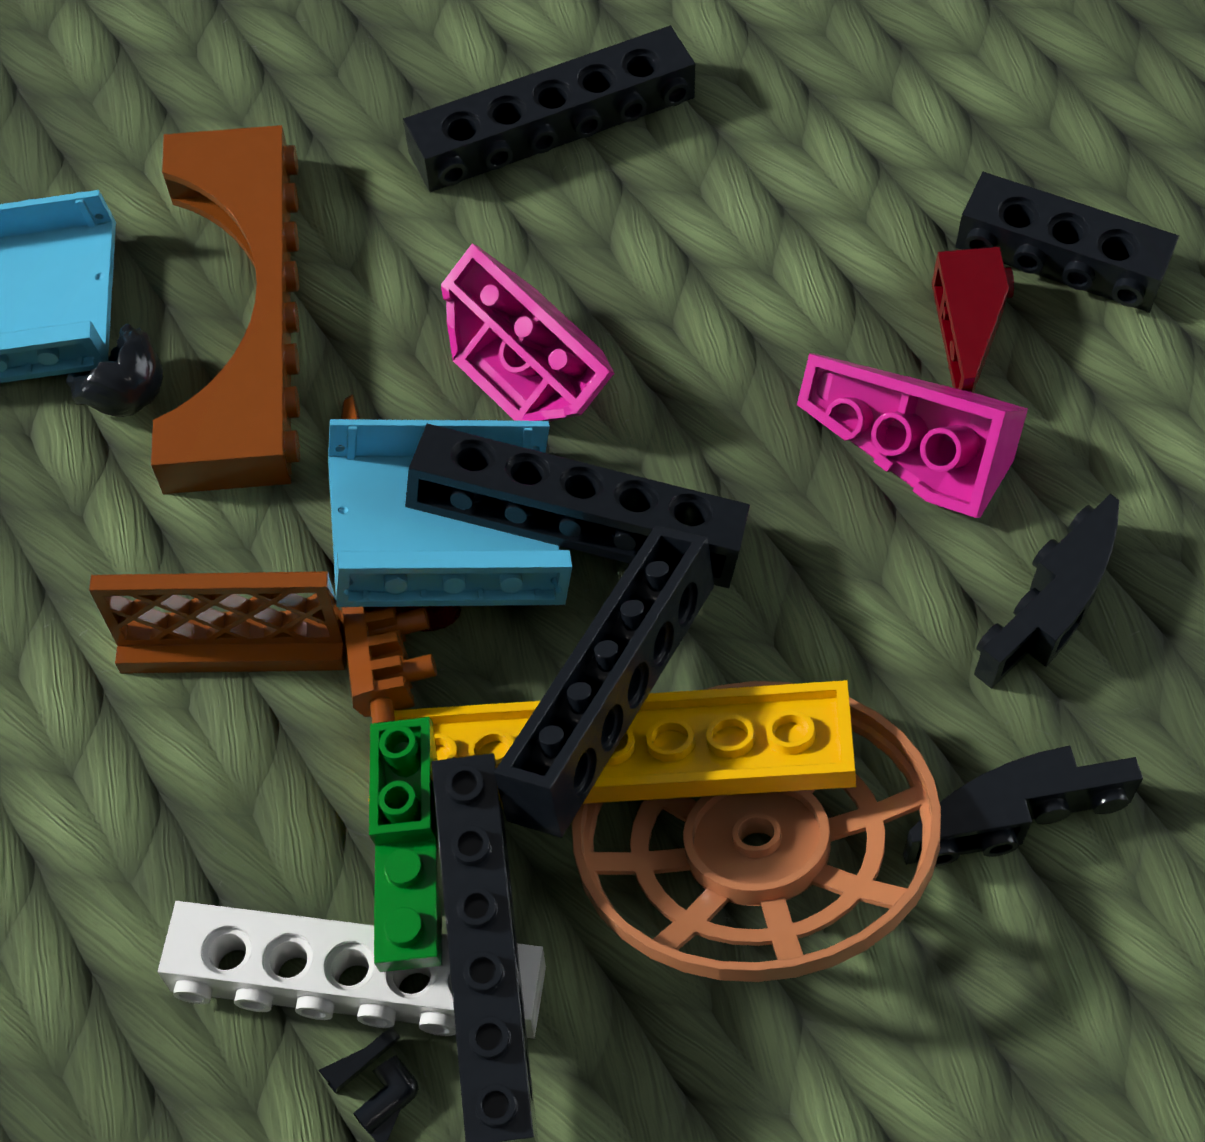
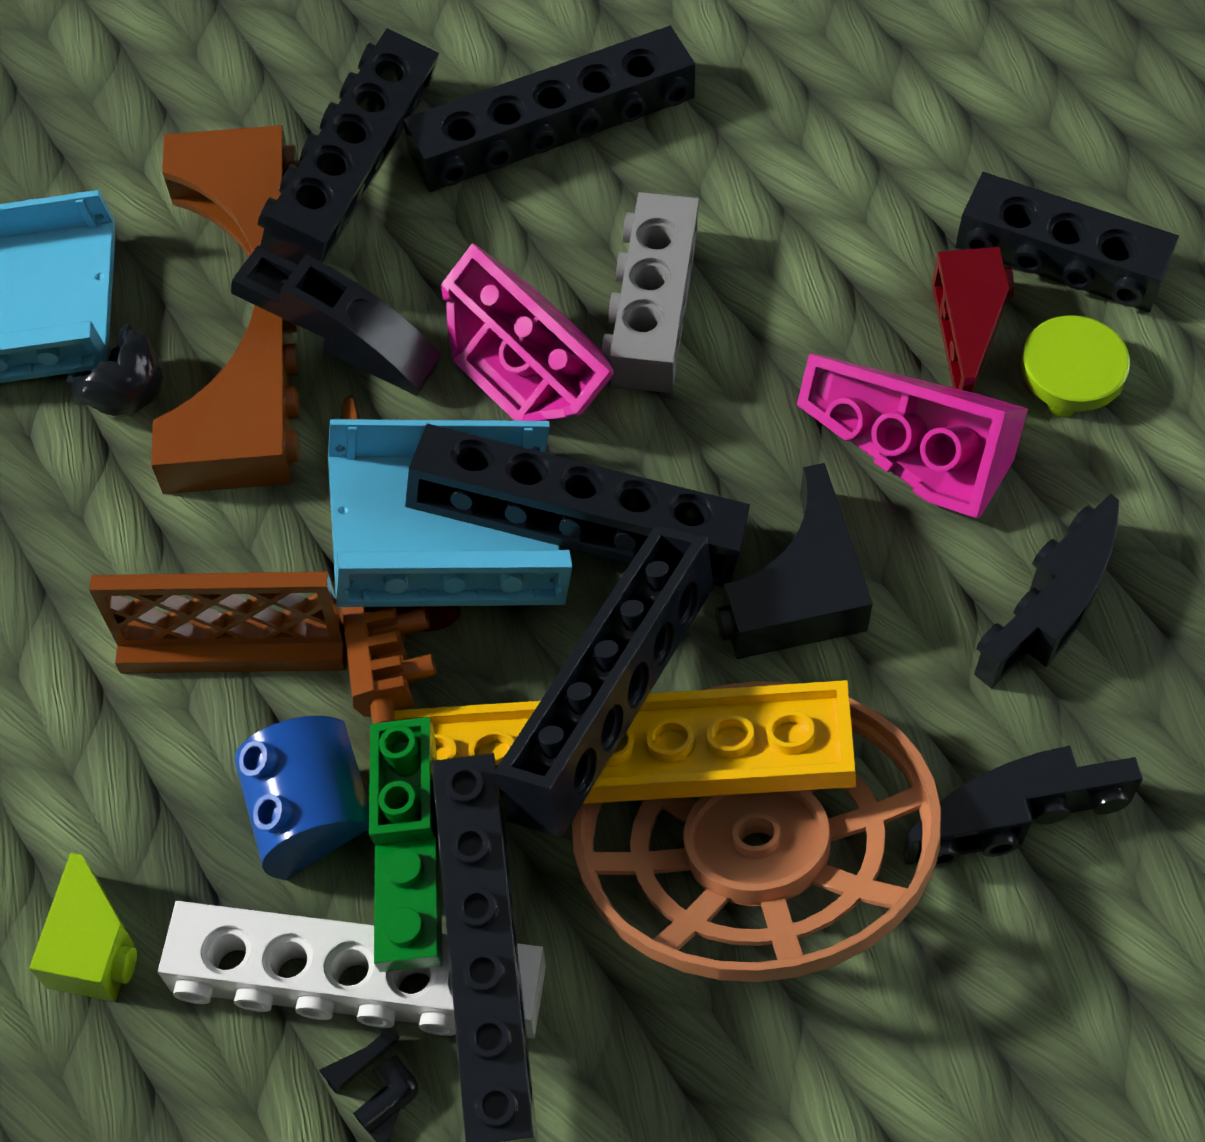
none -> lime slope [29,852,137,1002]
none -> black slope [231,246,441,396]
none -> blue brick [234,716,369,880]
none -> black brick [258,28,439,265]
none -> light grey brick [602,192,699,393]
none -> black arch [715,463,873,659]
none -> lime tile [1019,315,1130,417]

